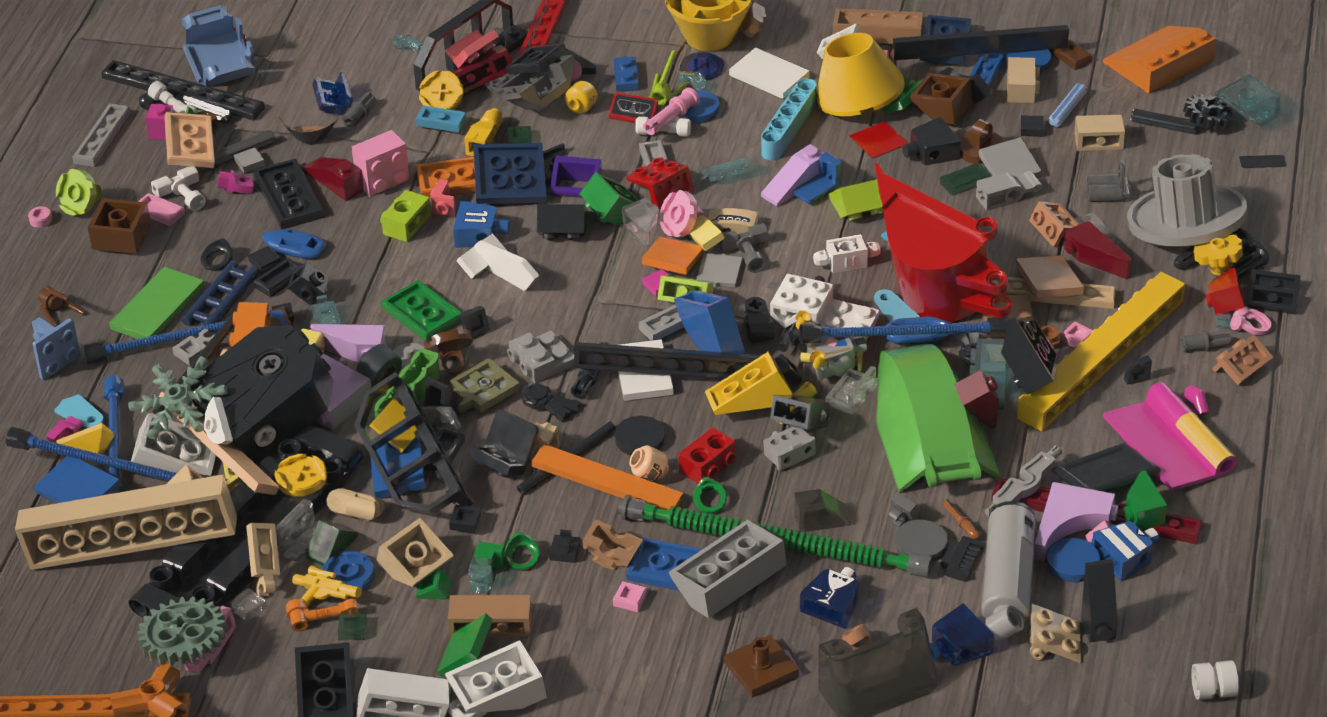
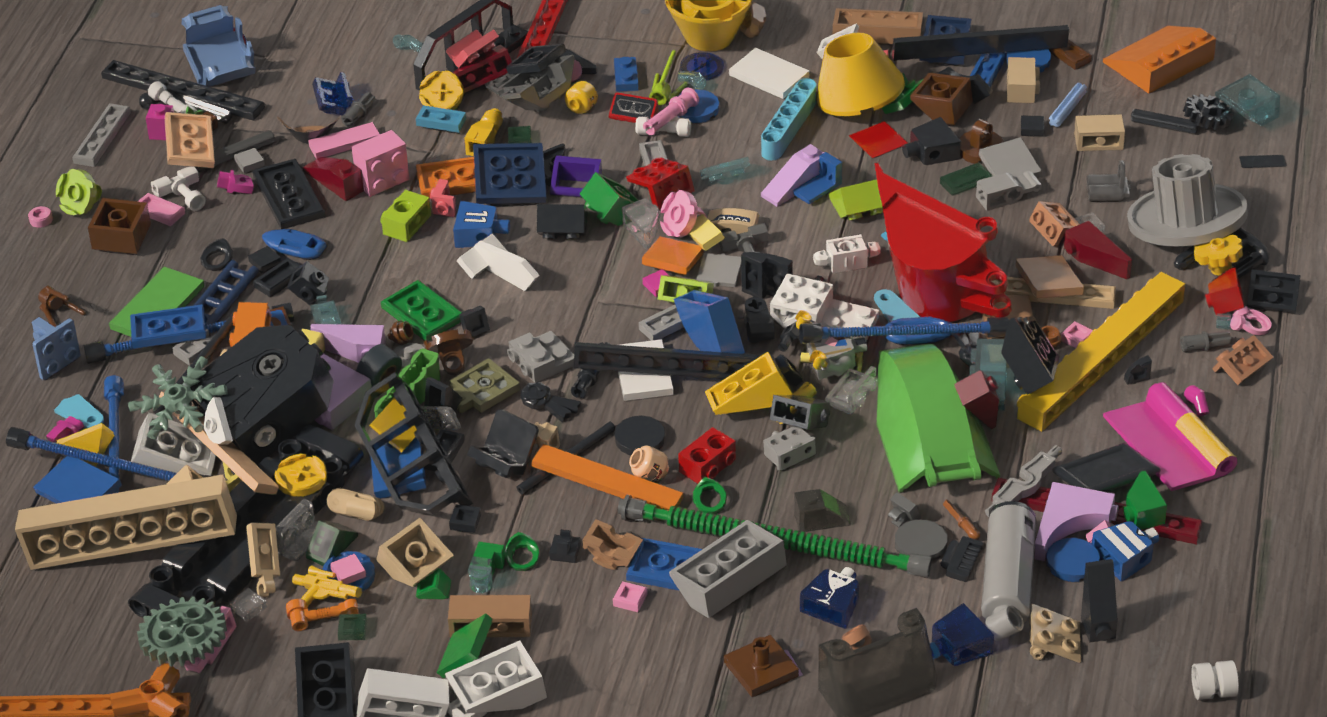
none -> blue tile [130,304,206,349]
none -> bright pink tile [308,122,380,159]
none -> bright pink tile [330,554,366,584]
none -> reddish brown plate [387,320,413,345]
none -> black slope [741,252,793,299]

